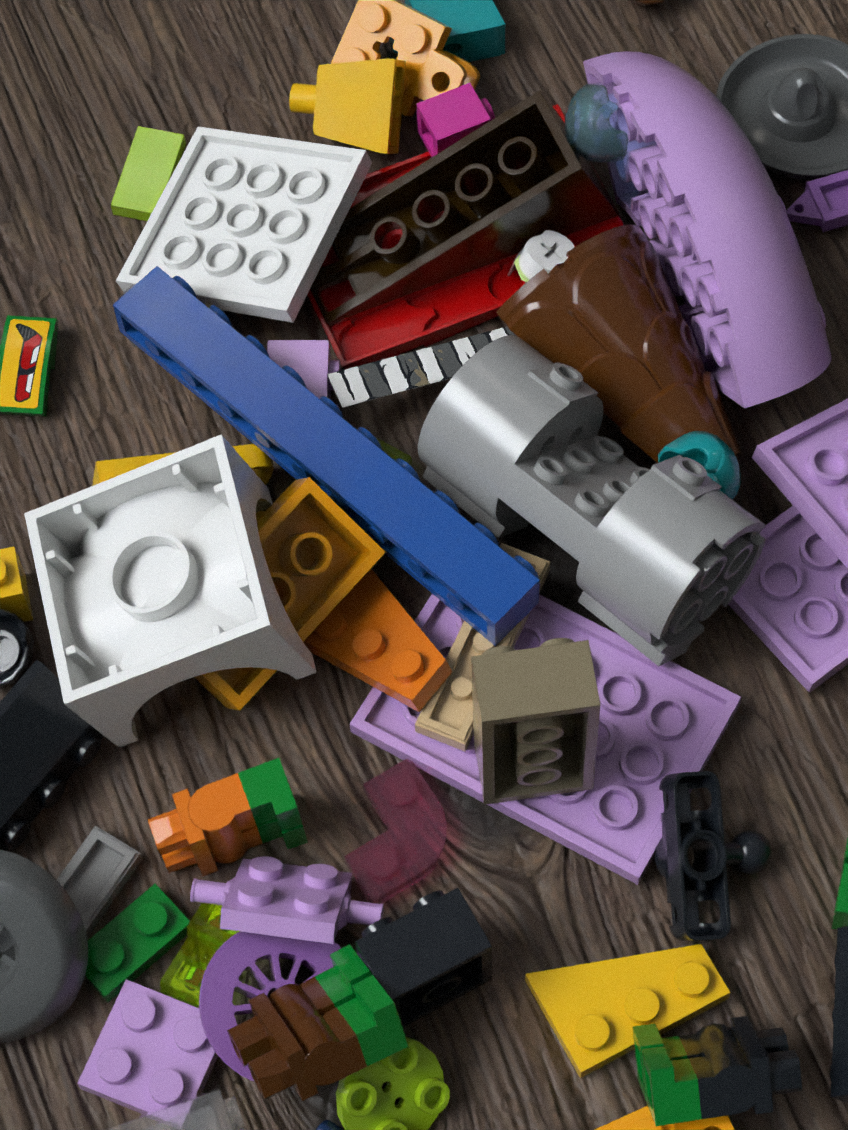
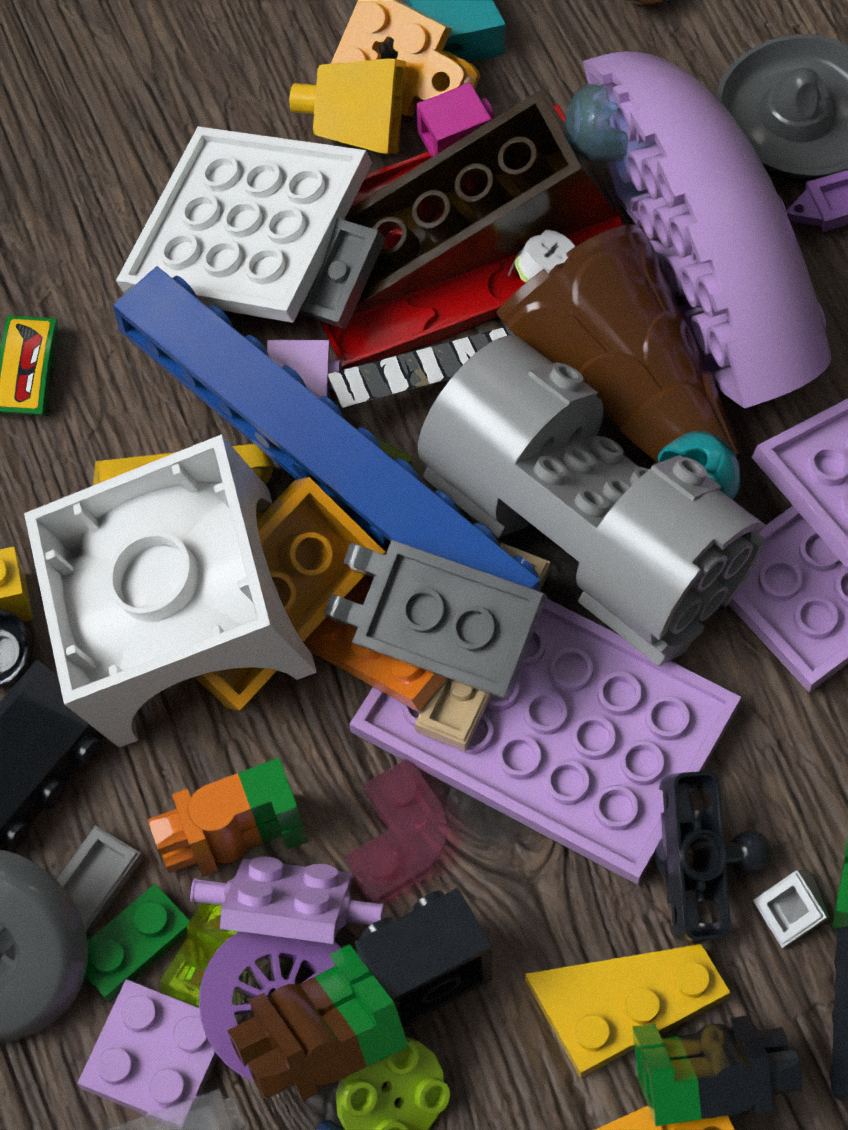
lime tile [111,126,186,221] -> none
dark tan brick [471,638,601,805] -> none
none -> dark grey plate [299,218,386,329]
none -> dark grey tile [323,540,547,701]
none -> light grey slope [753,870,830,948]

